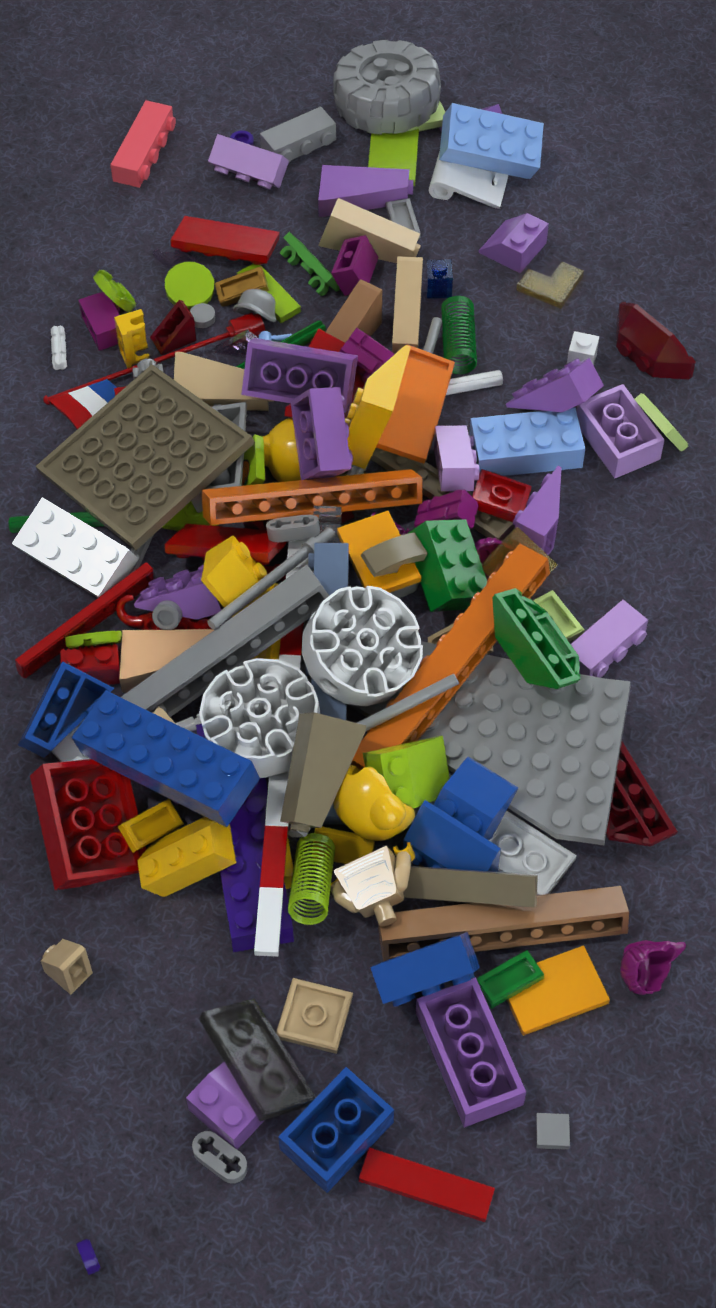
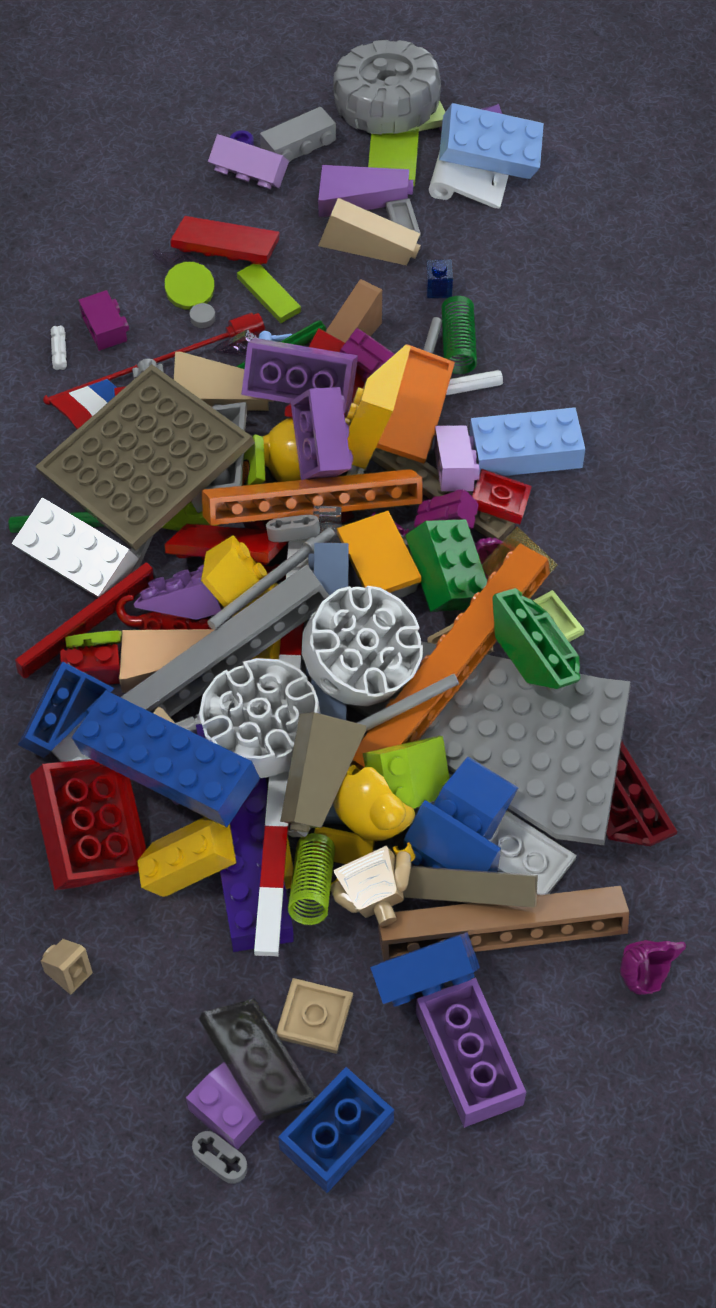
dark purple tile [76,1239,101,1275] -> none
lime tile [93,270,136,312] -> none
coral brick [111,100,176,188] -> none
yellow hinge [114,309,150,368] -> none
yellow tile [118,799,184,853] -> none
dark red slope [150,300,197,355] -> none
light grey tile [152,600,182,630] -> none
pearl gold tile [215,266,269,307] -> none
light grey helmet [233,289,276,322] -> none
bright green plate [280,232,340,296] -> none
magenta brick [331,235,379,296] -> none
red tile [359,1147,495,1222] -> none
dark tan slope [361,533,428,577] -> none
tan slope [392,256,423,354] -> none
green tile [476,950,544,1009] -> none
medium lavender slope [479,213,549,273] -> none
medium lavender slope [506,358,604,412] -> none
light orange tile [507,945,610,1036] -> none
medium lavender slope [511,466,562,558] -> none
clear yellow tile [516,262,584,309] -> none
light grey tile [536,1113,570,1149] -> none
white brick [567,331,599,365] -> none
lavender brick [571,600,648,678] -> none
lavender brick [576,384,664,478] -> none
dark red wedge [616,302,696,380] -> none
yellowish green tile [634,393,688,452] -> none

